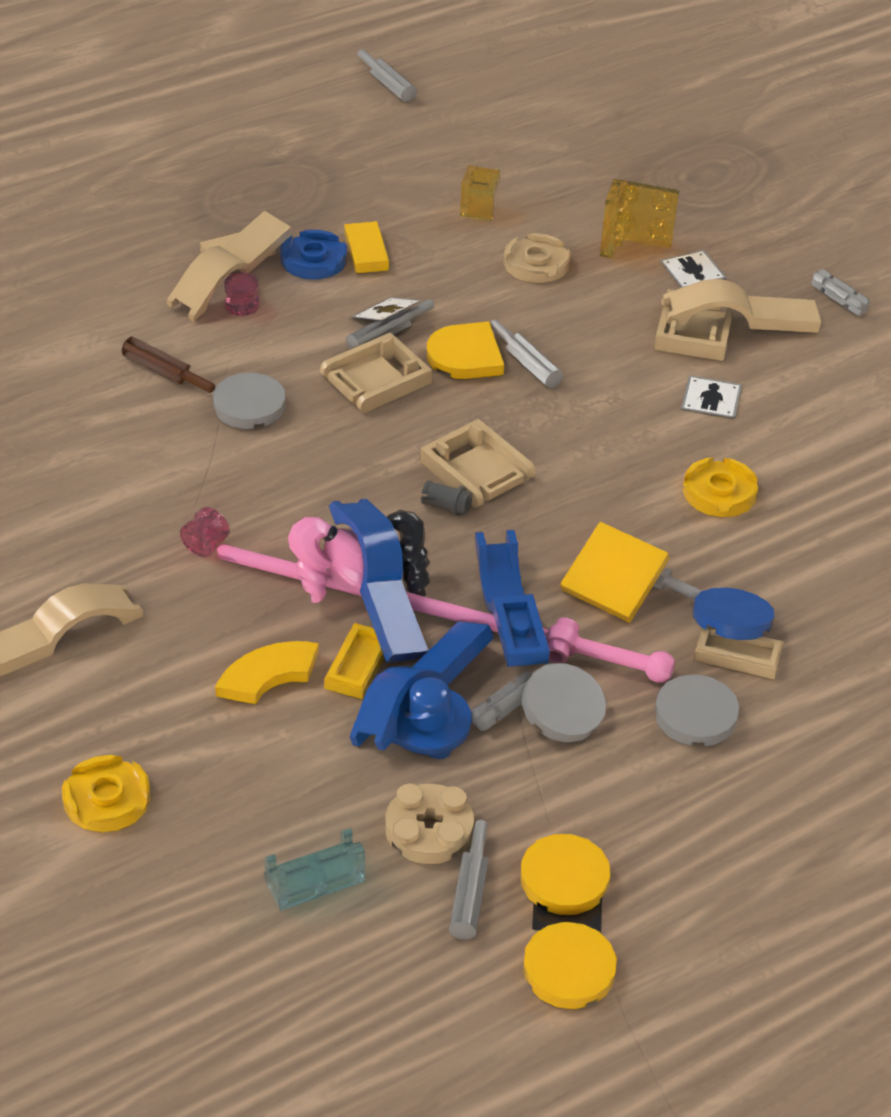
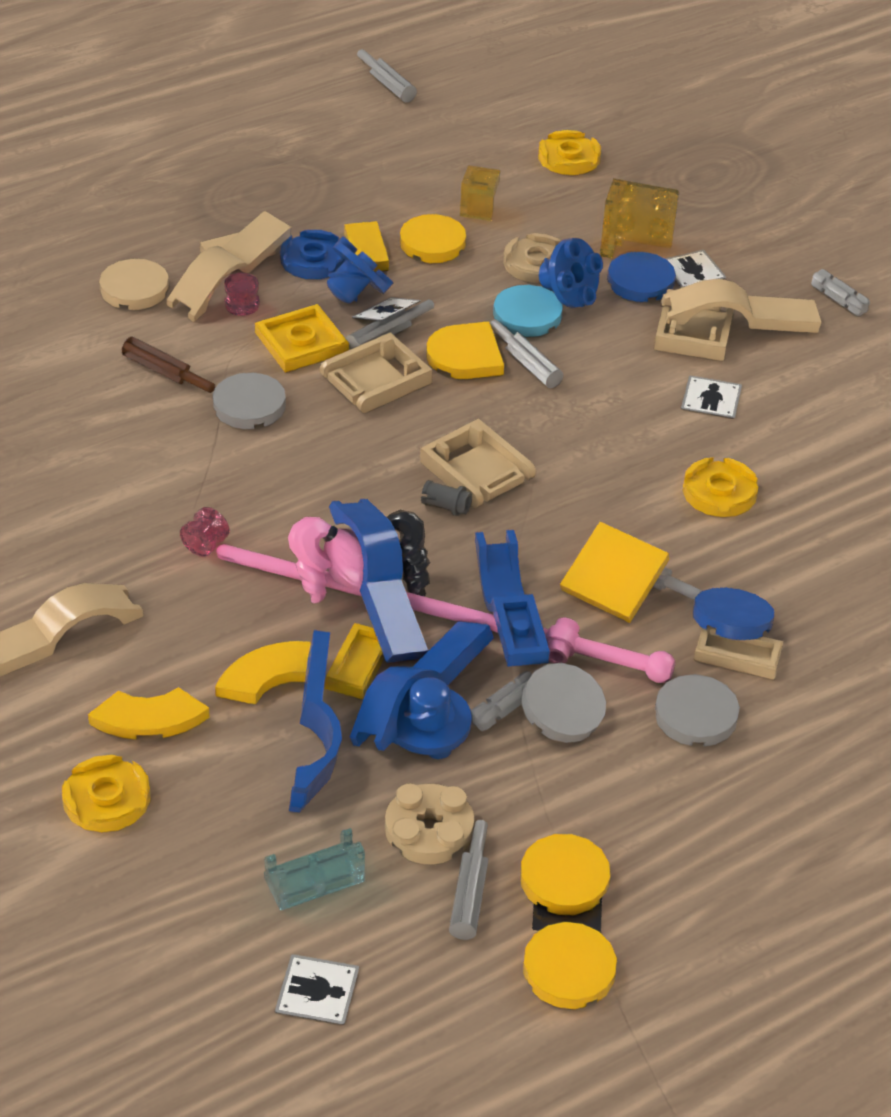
none -> yellow tile [88,687,210,739]
none -> tan tile [99,259,169,310]
none -> yellow tile [255,304,349,373]
none -> sticker [275,954,359,1025]
none -> blue piece [289,630,342,813]
none -> blue plate [327,236,394,304]
none -> yellow tile [400,214,466,263]
none -> medium azure tile [493,285,563,337]
none -> yellow tile [538,130,601,175]
none -> blue plate [539,238,603,308]
none -> blue tile [607,252,676,302]

